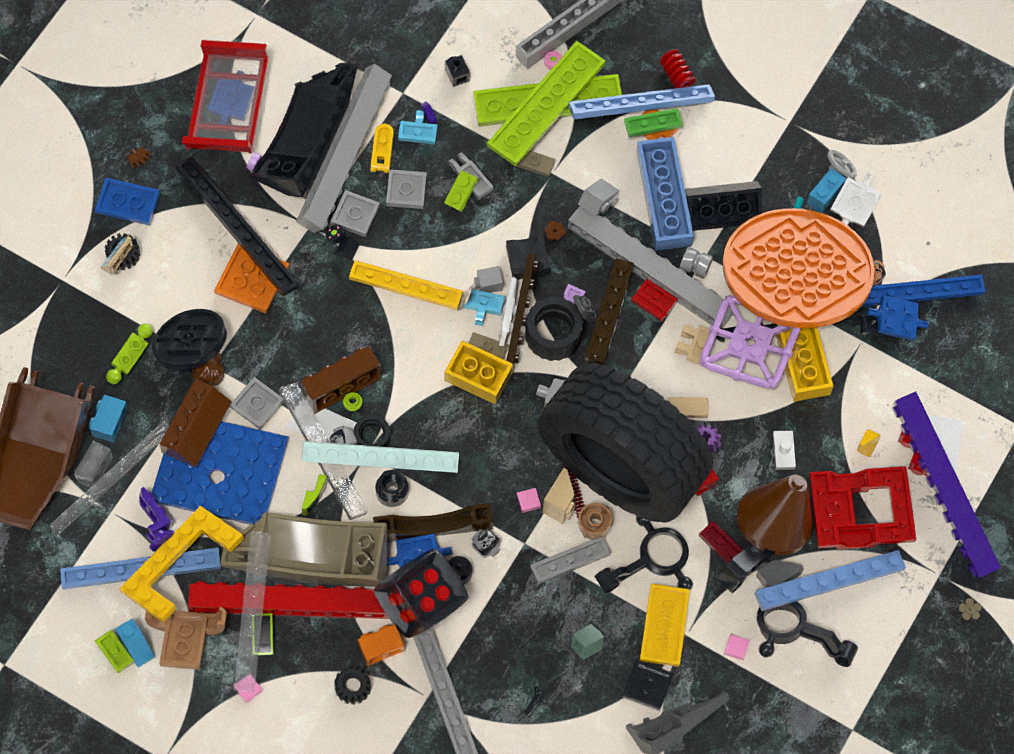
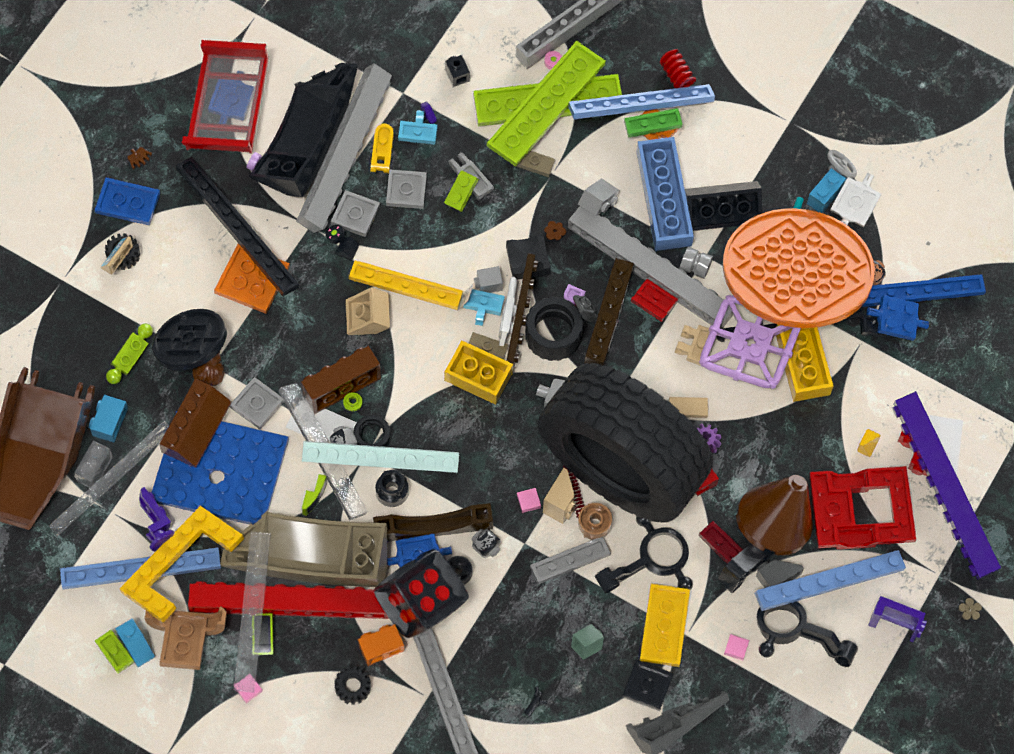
white tile [773,431,796,470] -> none
none -> tan slope [346,287,390,335]
none -> dark purple panel [868,596,927,642]

